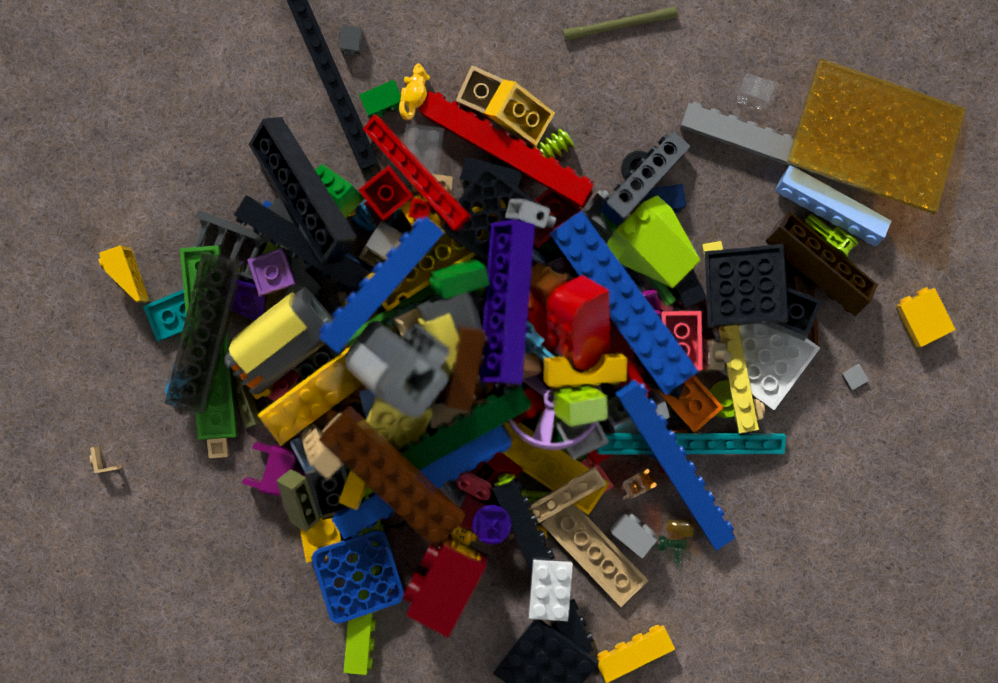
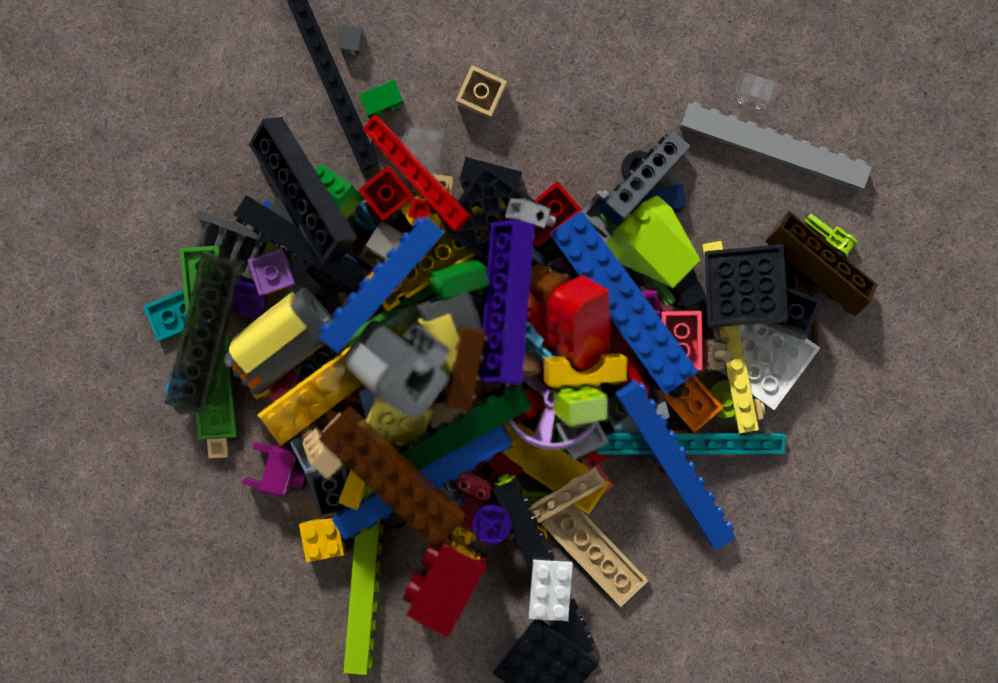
tan bracket [90,446,122,473] -> none
yellow slope [99,245,150,303] -> none
olive plate [232,372,262,428] -> none
olive brick [276,469,320,532] -> none
blue piece [312,530,404,623] -> none
tan bracket [393,308,420,338] -> none
yellow animal [399,63,430,120] -> none
red brick [417,91,595,209] -> none
yellow brick [484,80,555,146] -> none
lime piece [531,129,575,159] -> none
olive piece [563,6,678,41] -> none
yellow brick [597,625,675,683] -> none
light grey brick [609,511,657,558] -> none
clear orange brick [618,469,657,500] -> none
clear green piece [658,535,687,563] -> none
clear yellow cone [666,519,695,538] -> none
brick [775,165,891,247] -> none
clear yellow plate [786,58,966,214] -> none
light grey tile [841,364,869,390] -> none
yellow brick [896,287,956,347] -> none

